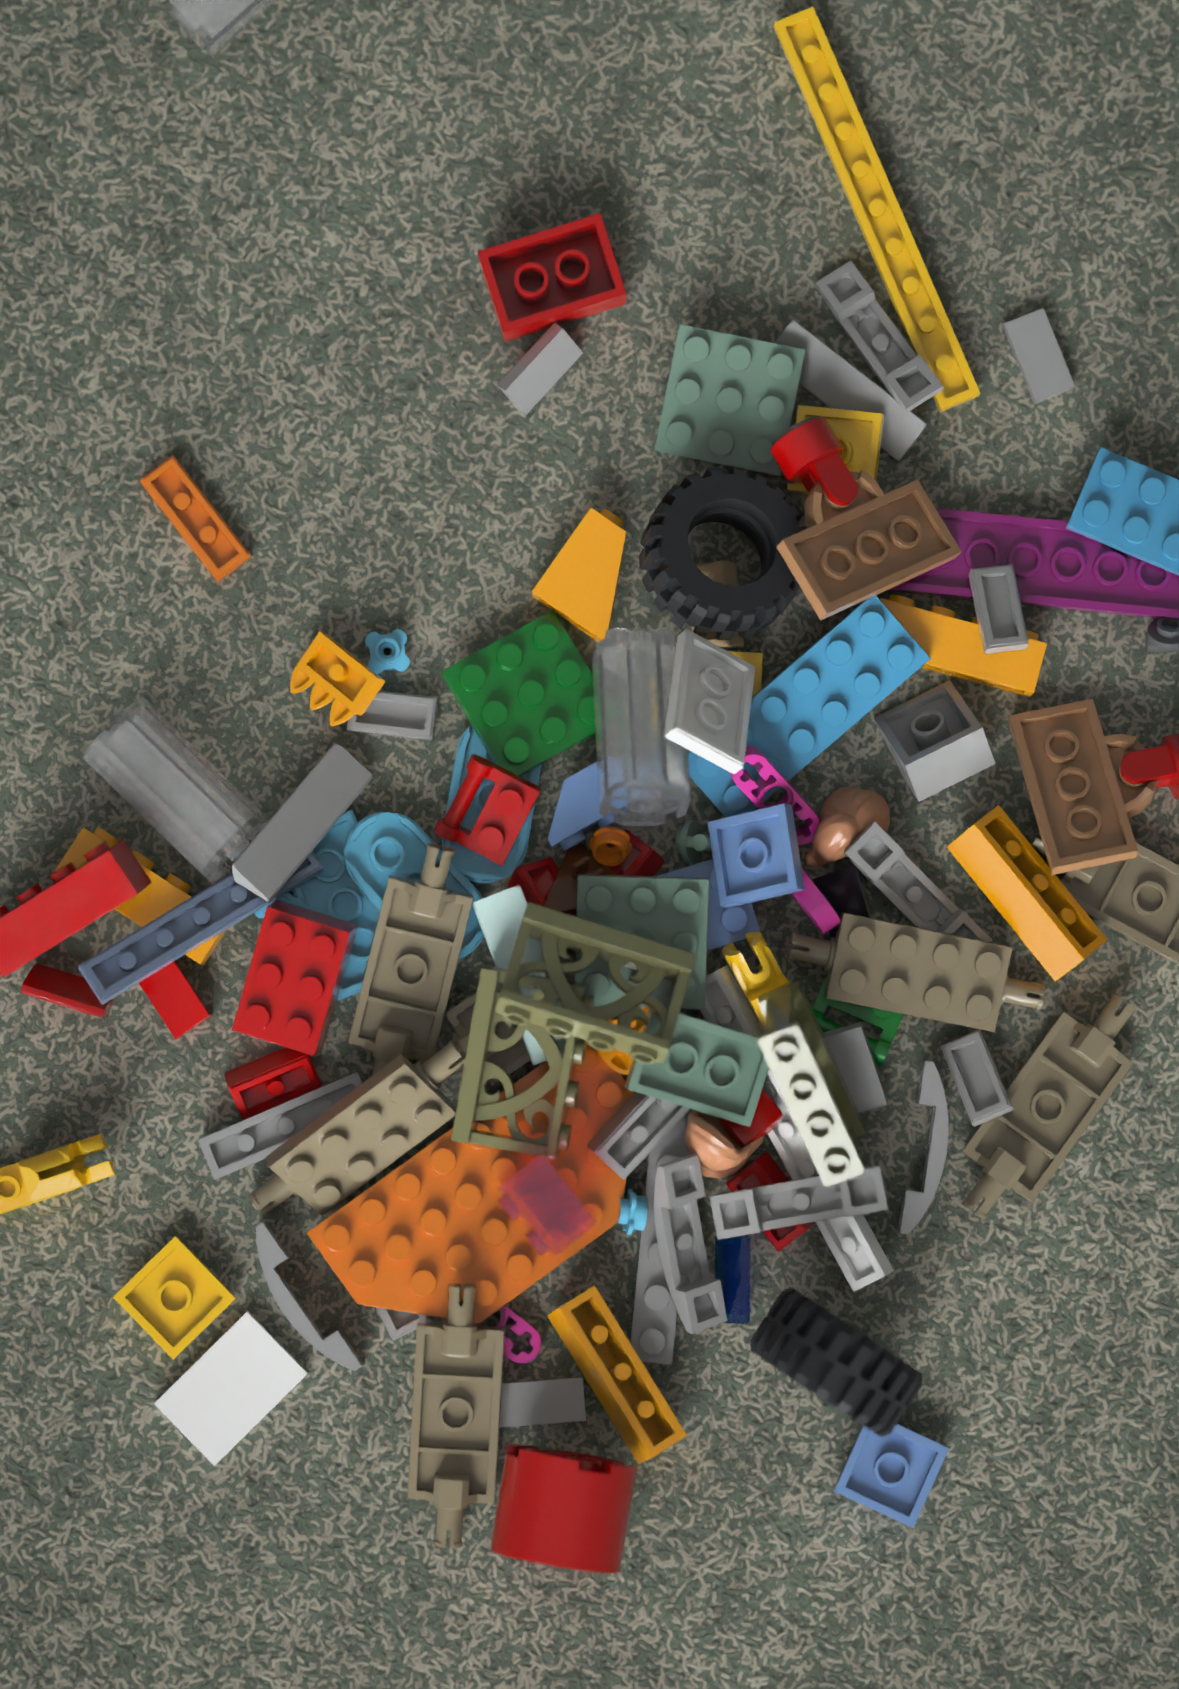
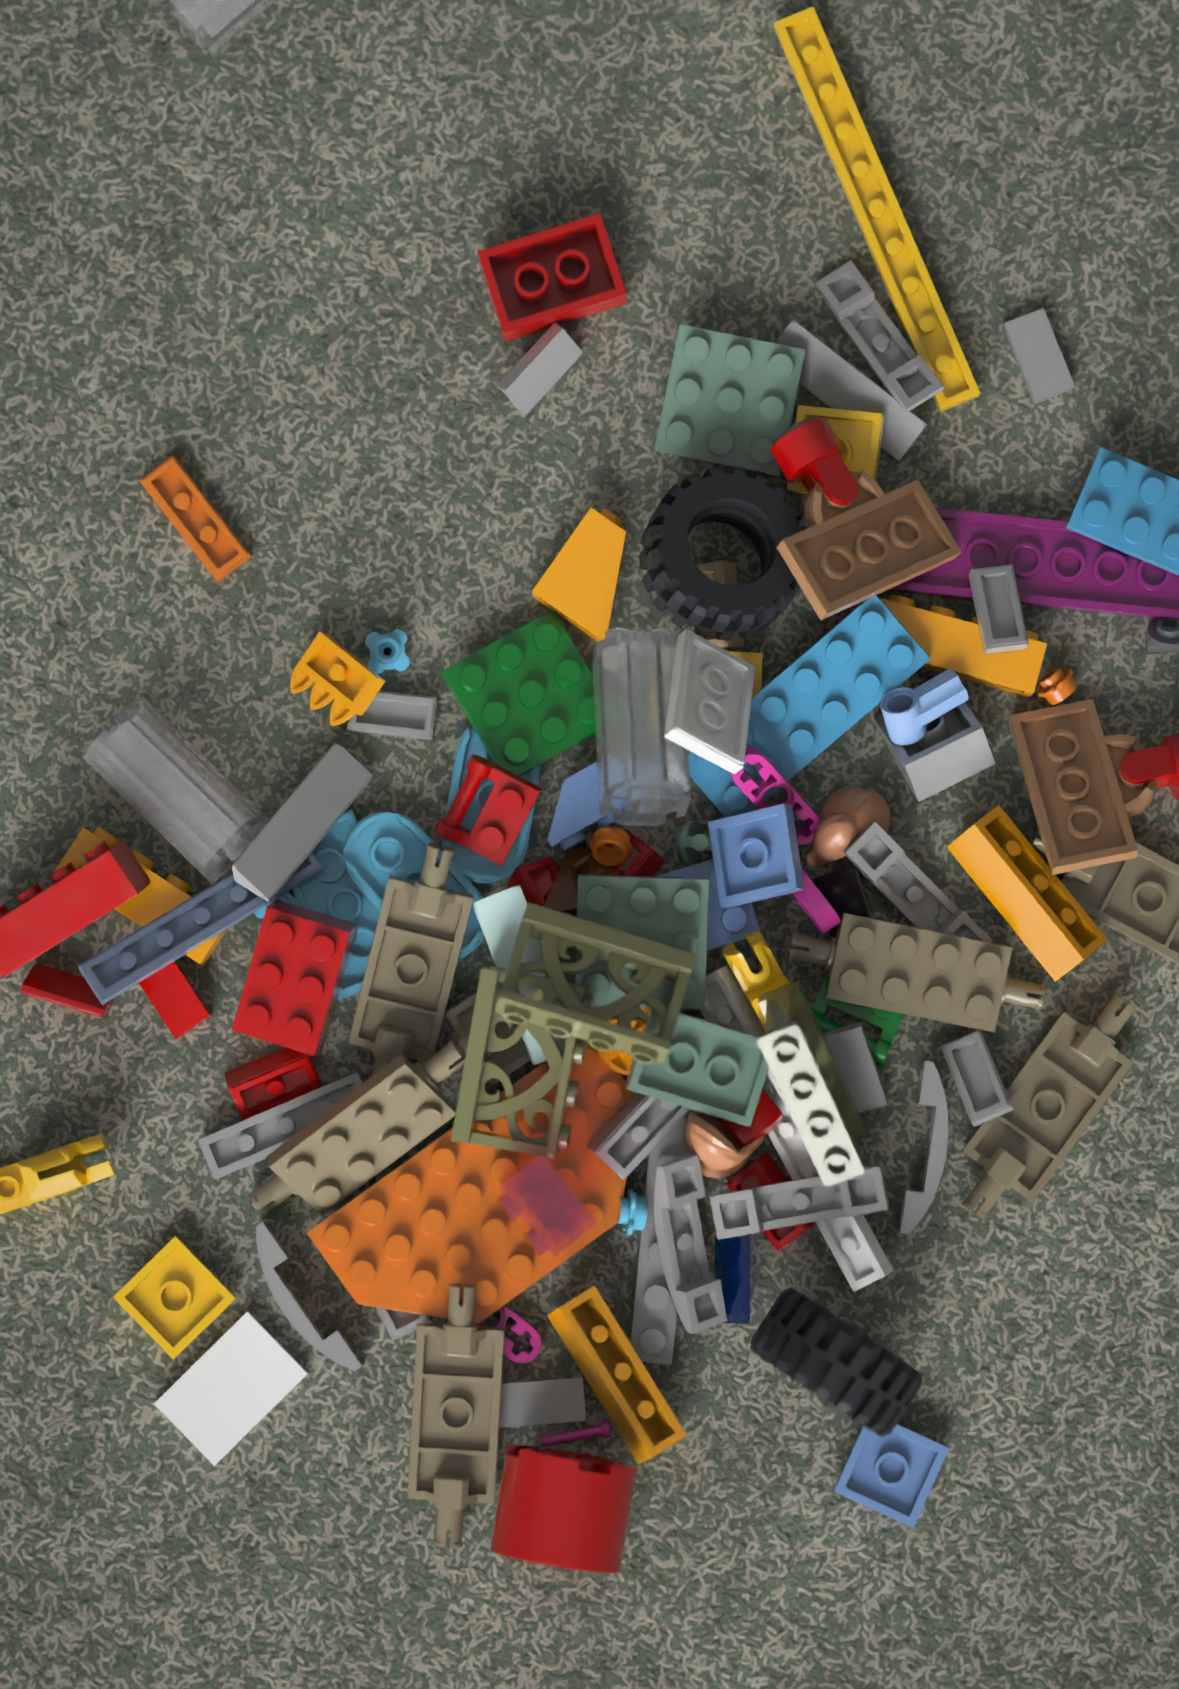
none -> dark pink piece [540,1420,612,1447]
none -> light blue piece [880,668,969,745]
none -> orange plate [1038,666,1078,705]

